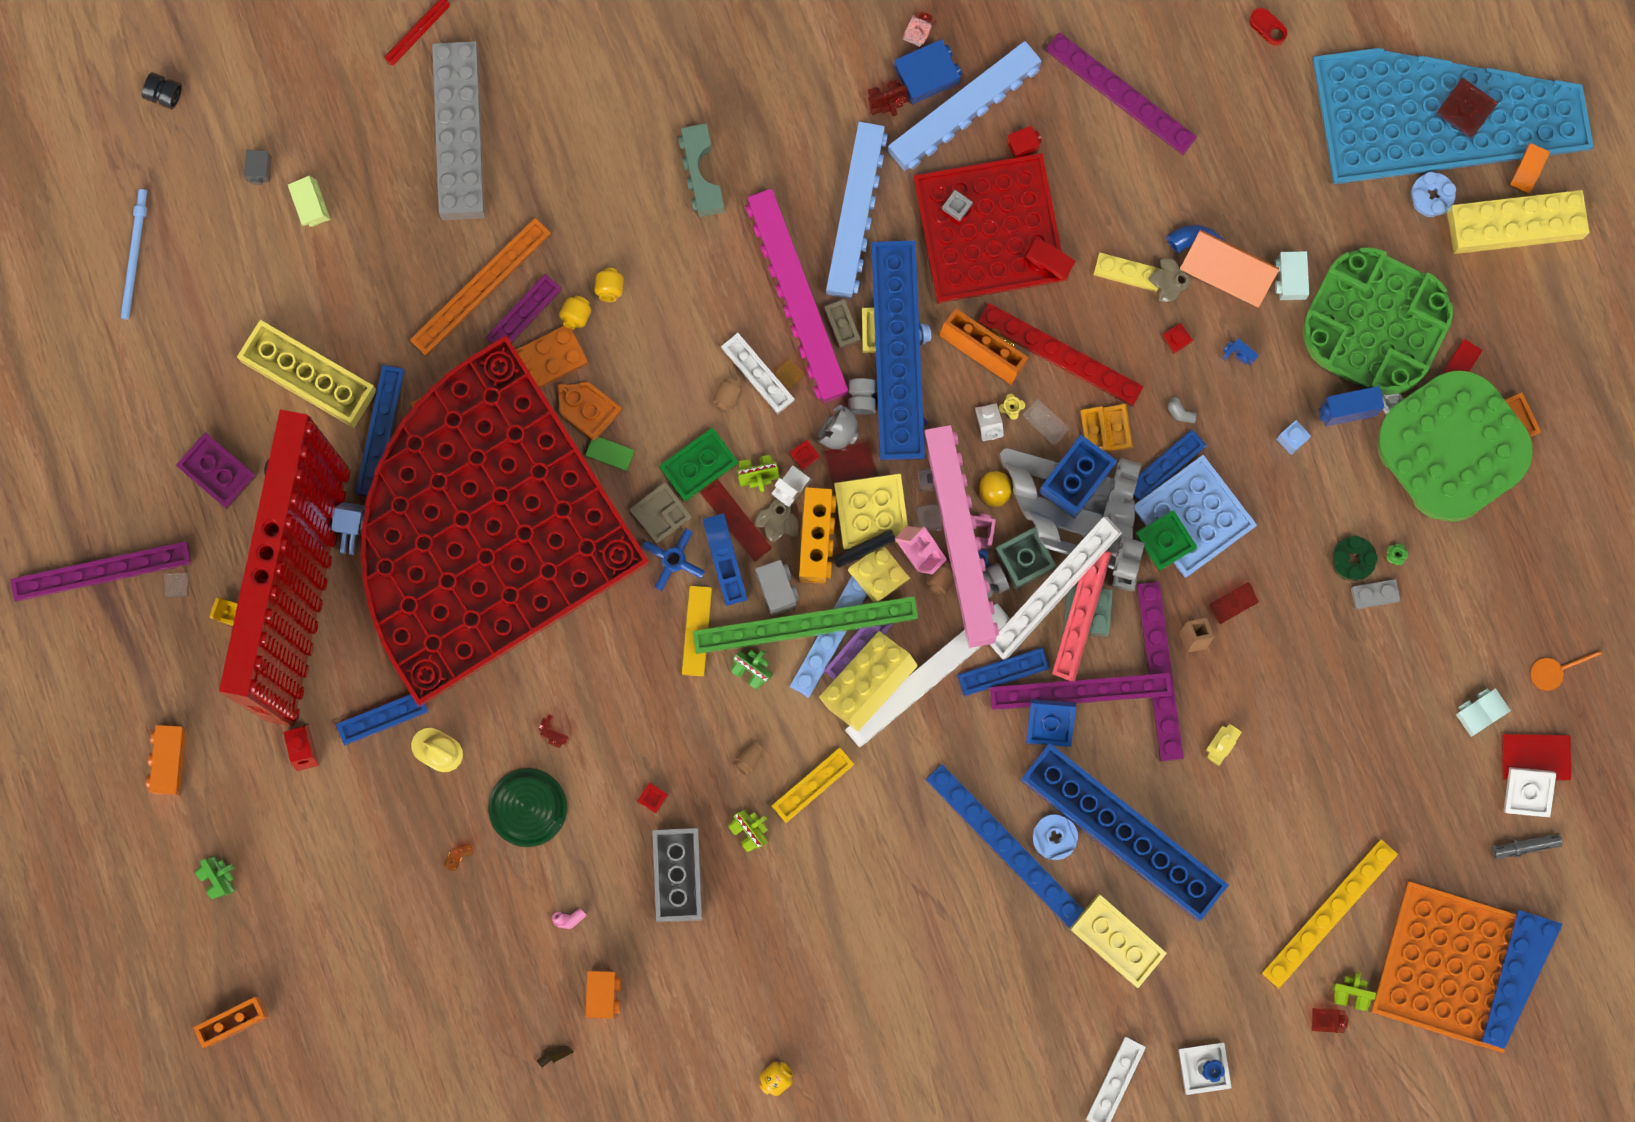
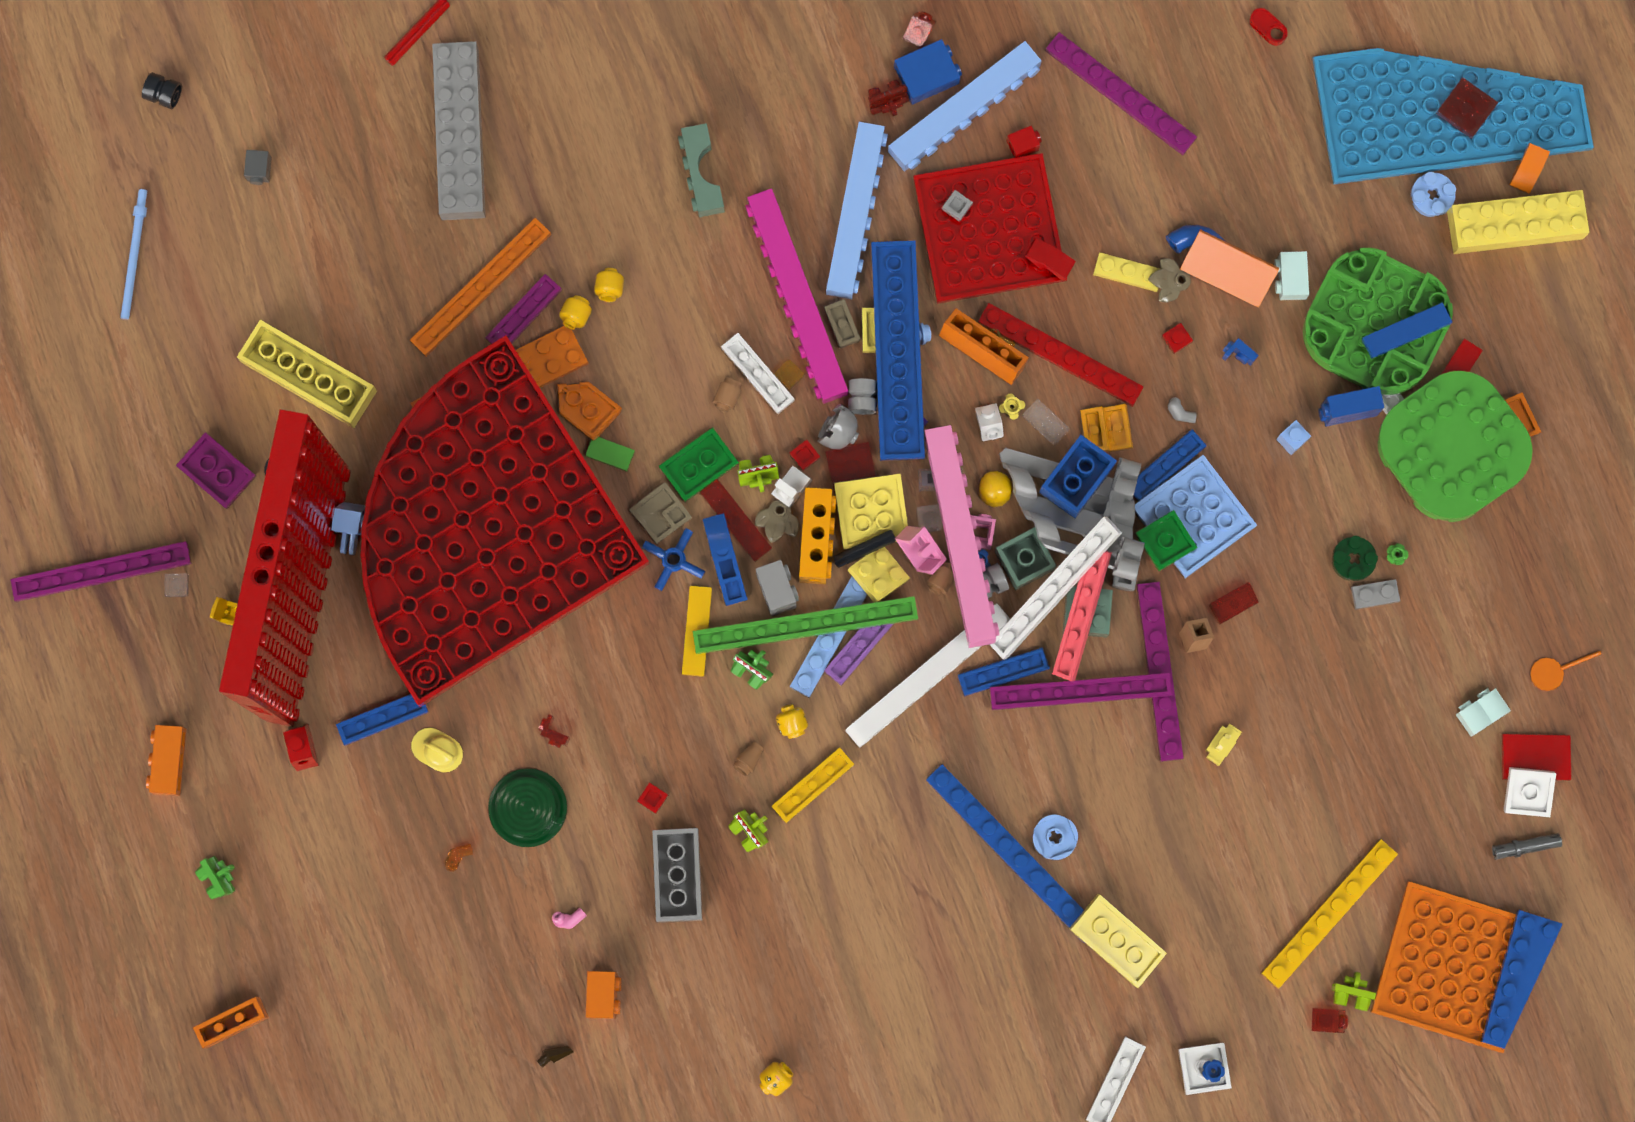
yellowish green hinge [288,176,331,227] -> none
blue plate [355,365,405,497] -> none
light yellow brick [819,631,918,732] -> none
blue brick [1020,743,1229,922] -> none
blue plate [1026,699,1076,747] -> none
none -> yellow head [776,704,808,739]
none -> blue tile [1362,303,1452,359]

